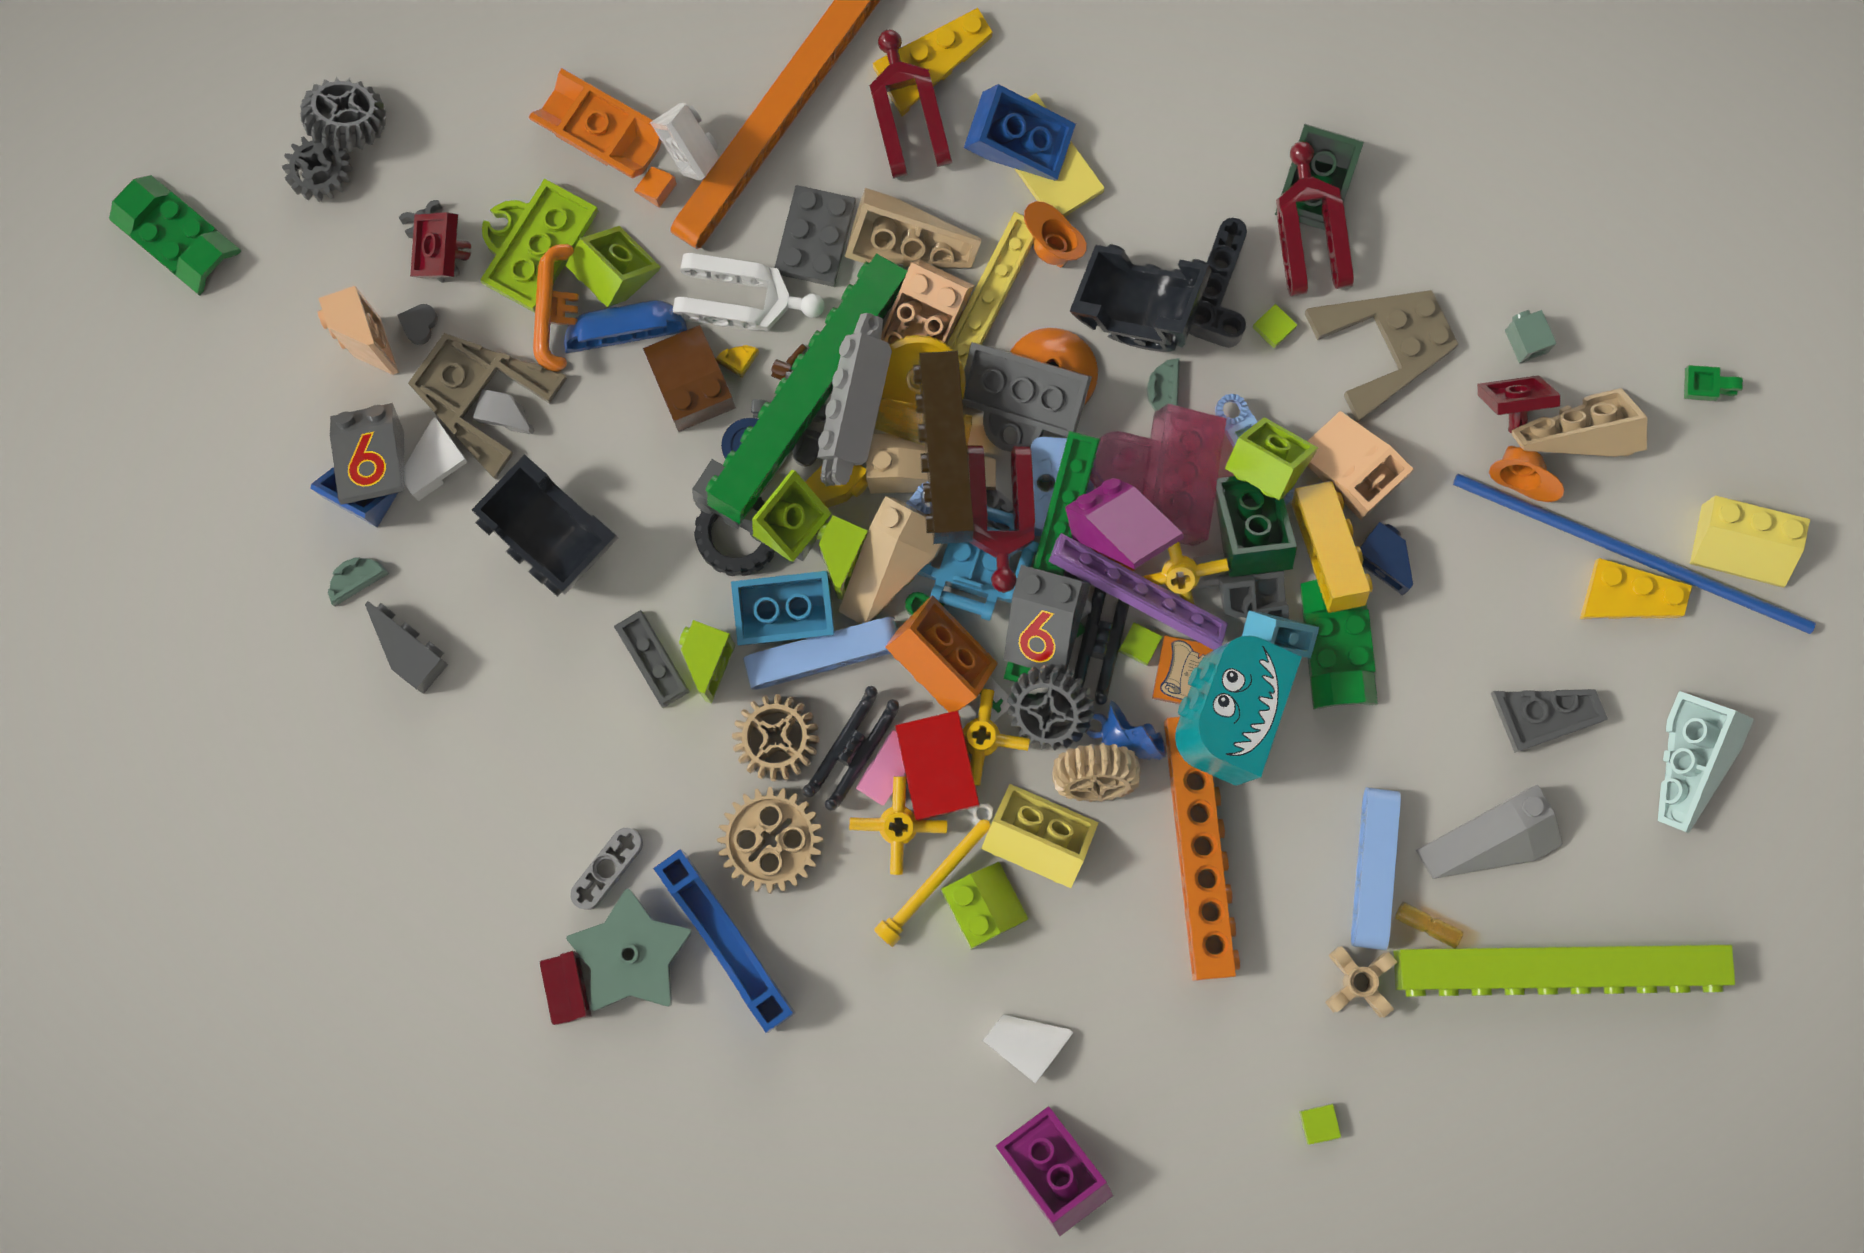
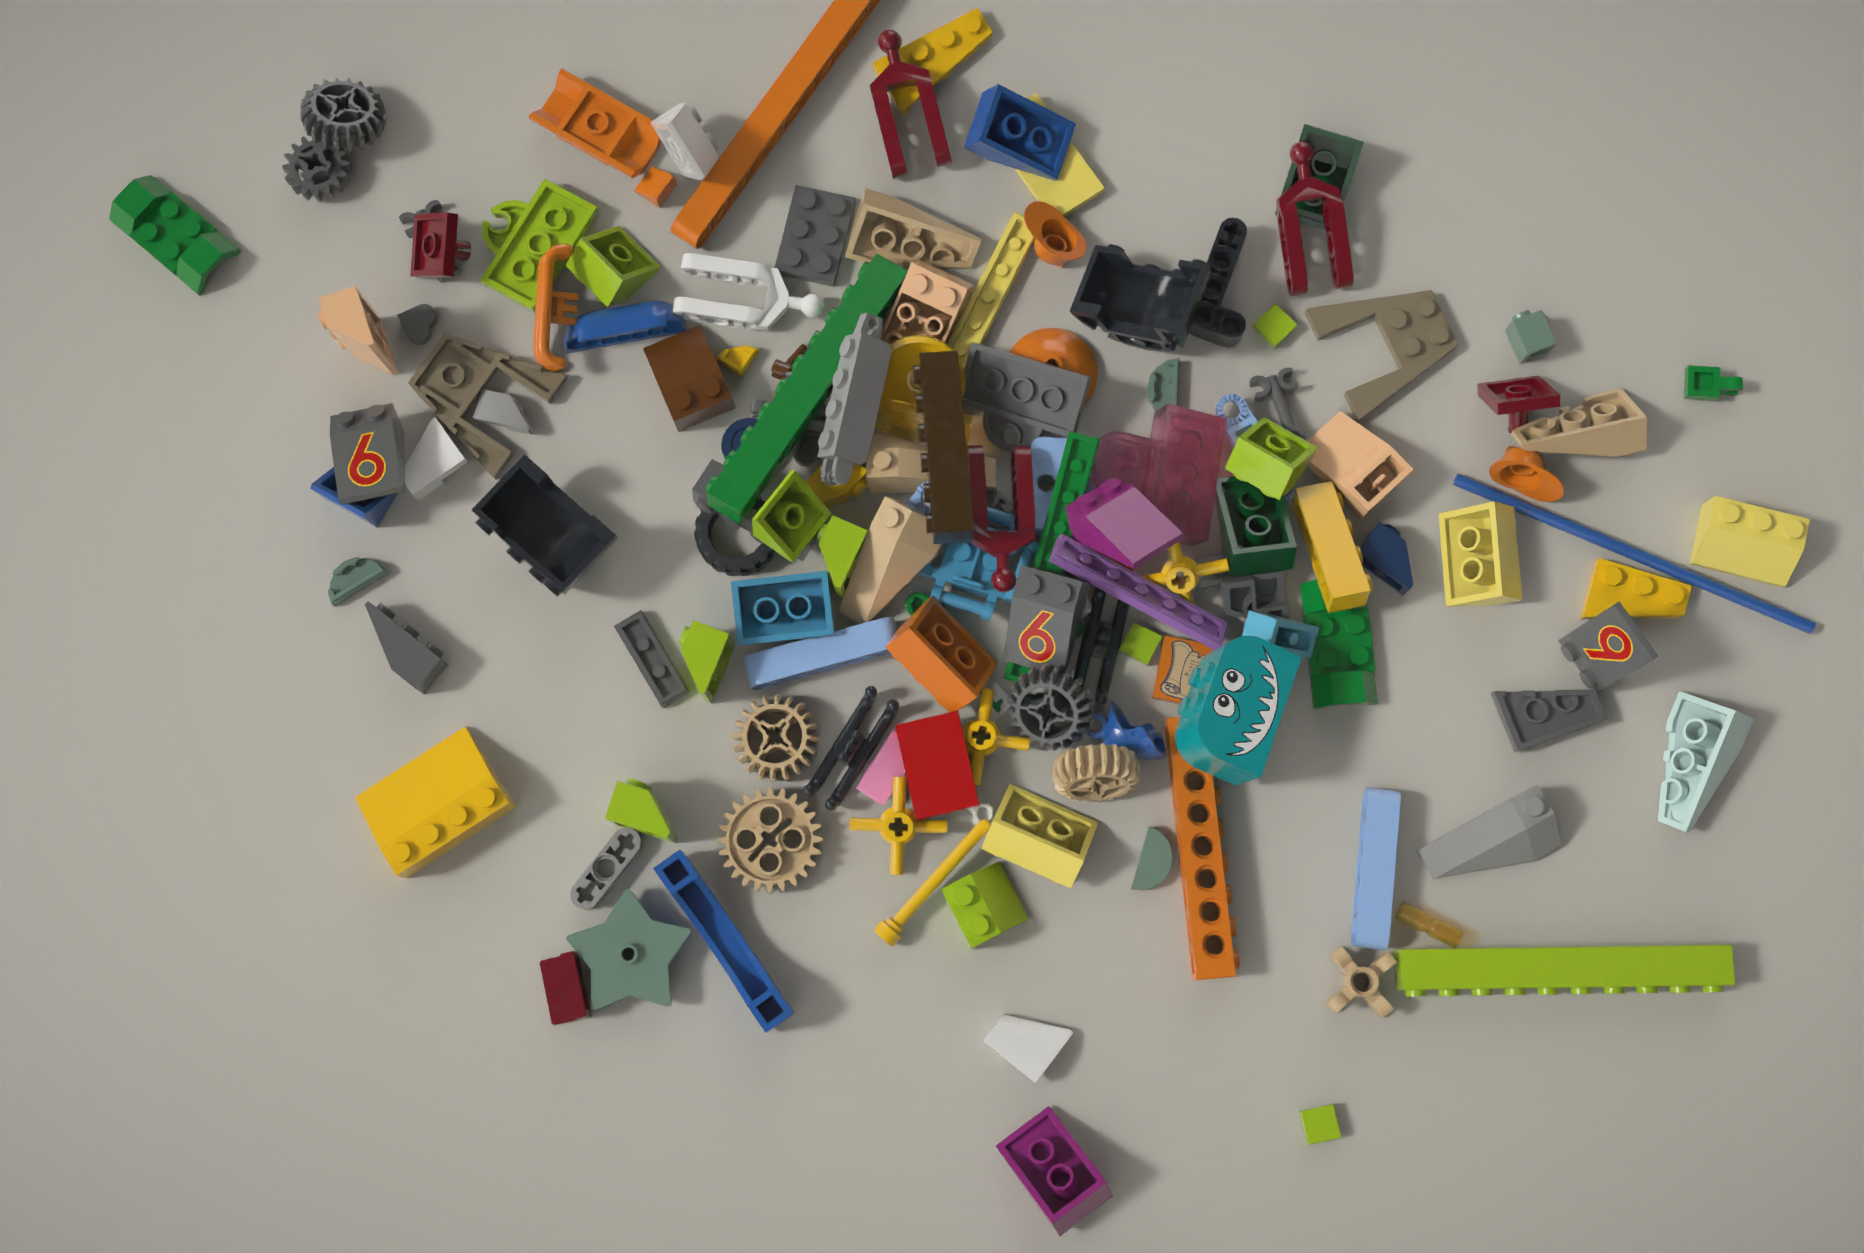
none -> yellow slope [355,726,516,878]
none -> lime slope [605,778,678,843]
none -> sand green tile [1131,826,1173,891]
none -> dark grey bar [1249,367,1306,440]
none -> light yellow slope [1438,501,1522,607]
none -> dark grey slope [1558,601,1658,692]

